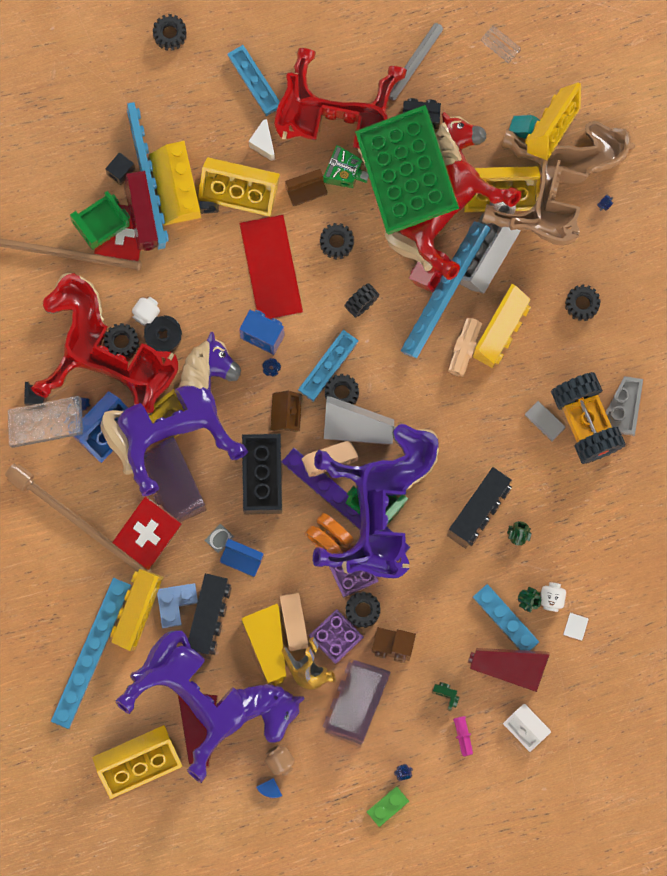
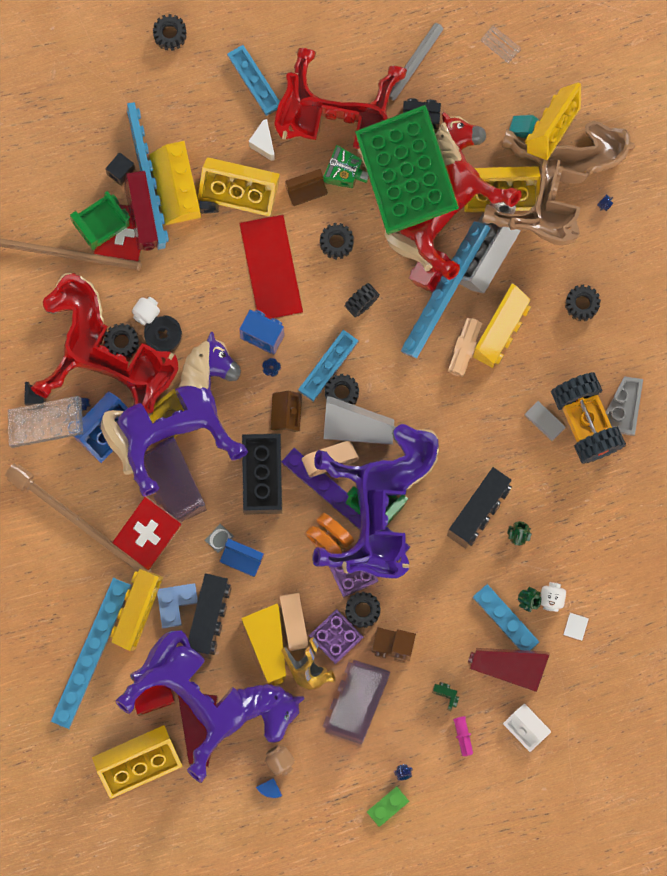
none -> red panel [134,685,175,716]

